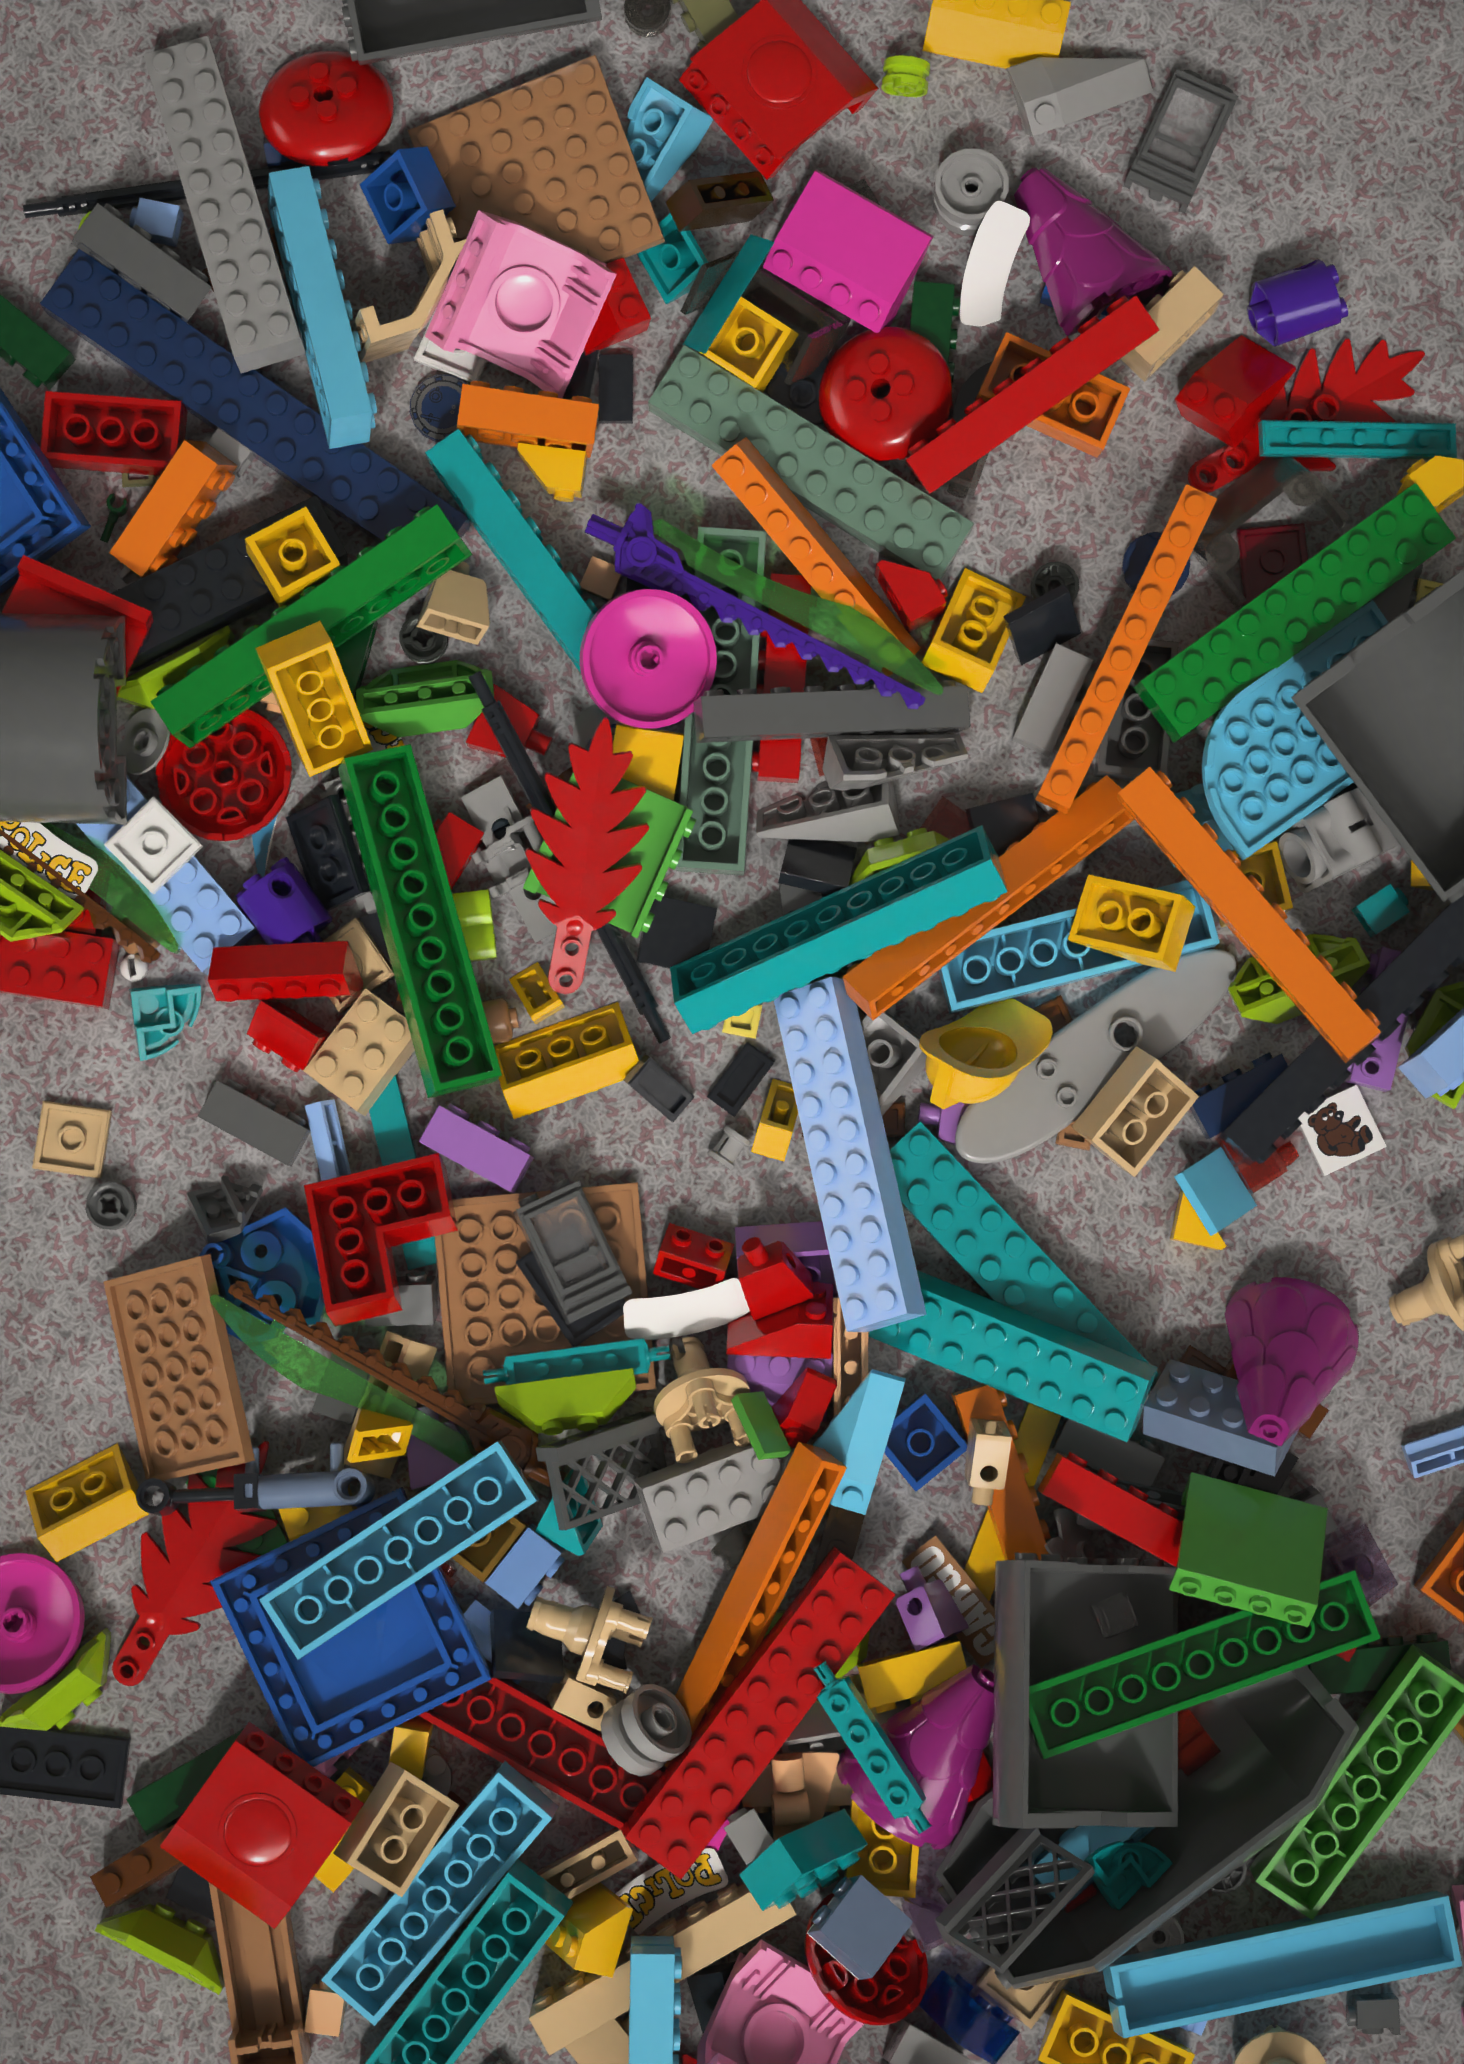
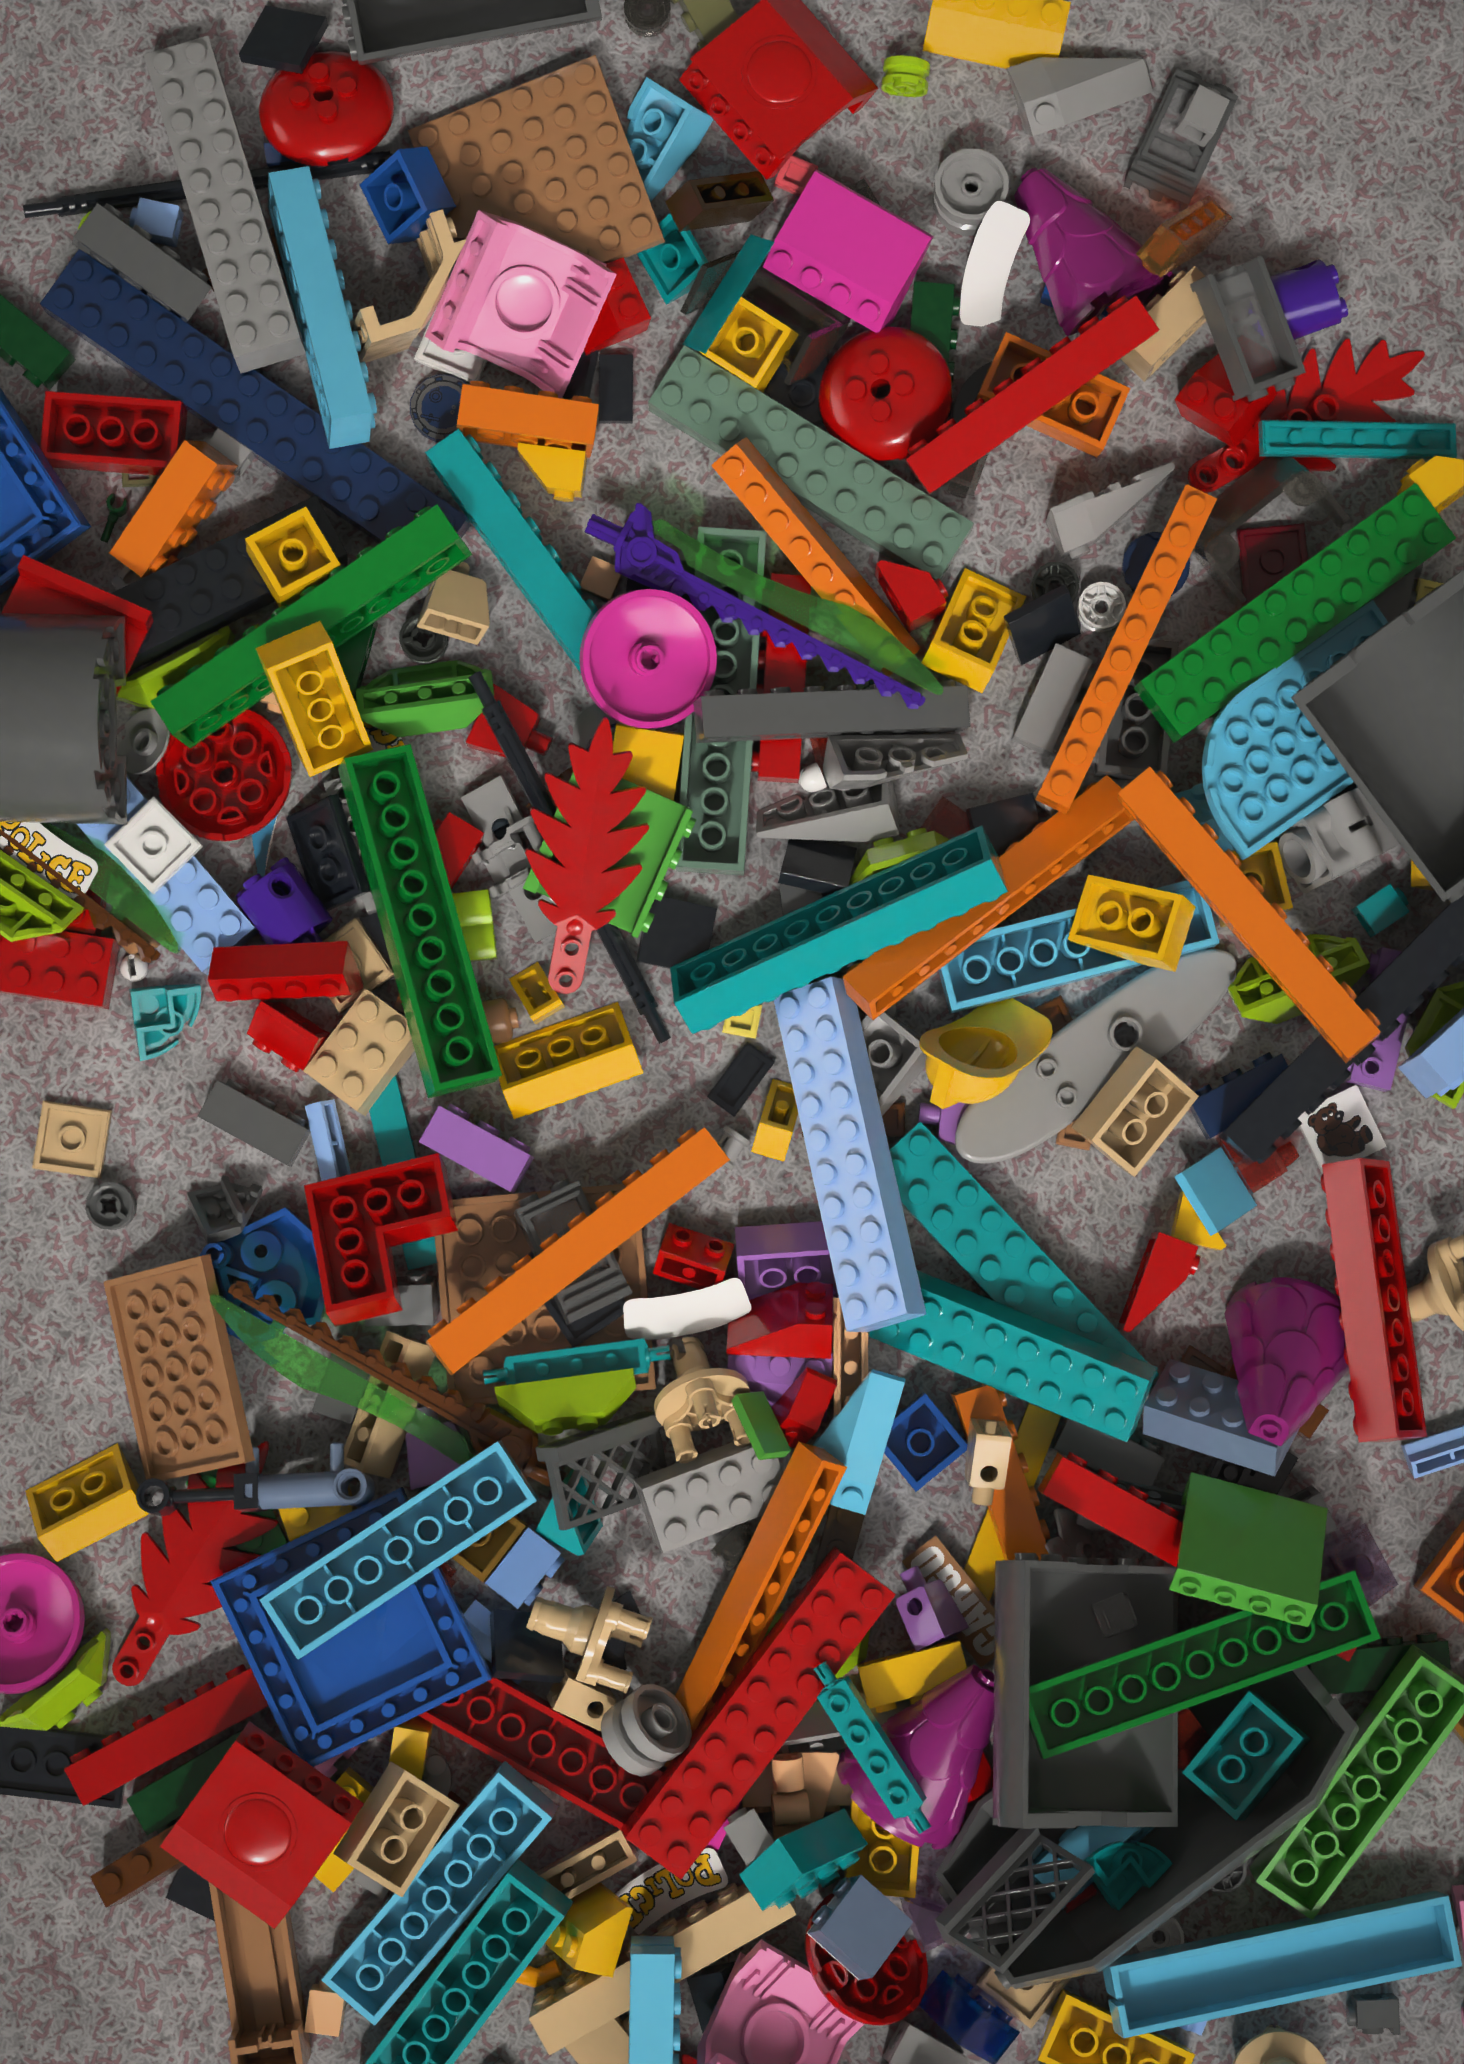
lime wedge [95,1902,225,1995] -> none
yellow slope [347,1408,414,1463] -> none
black tile [623,1054,695,1123] -> none
red torso [737,1237,814,1321] -> none
none -> red brick [64,1663,269,1806]
none -> black tile [239,5,328,74]
none -> orange brick [426,1127,730,1375]
none -> light orange arm [516,1959,562,1988]
none -> coral tile [774,155,818,197]
none -> white hinge [799,762,827,792]
none -> light grey wedge [1045,462,1175,560]
none -> white wheel [1076,582,1126,633]
none -> red slope [1116,1232,1201,1333]
none -> clear orange brick [1136,195,1233,278]
none -> light grey brick [1174,85,1230,147]
none -> teal brick [1182,1691,1311,1821]
none -> dark grey door [1190,255,1306,402]
none -> red brick [1321,1158,1427,1443]

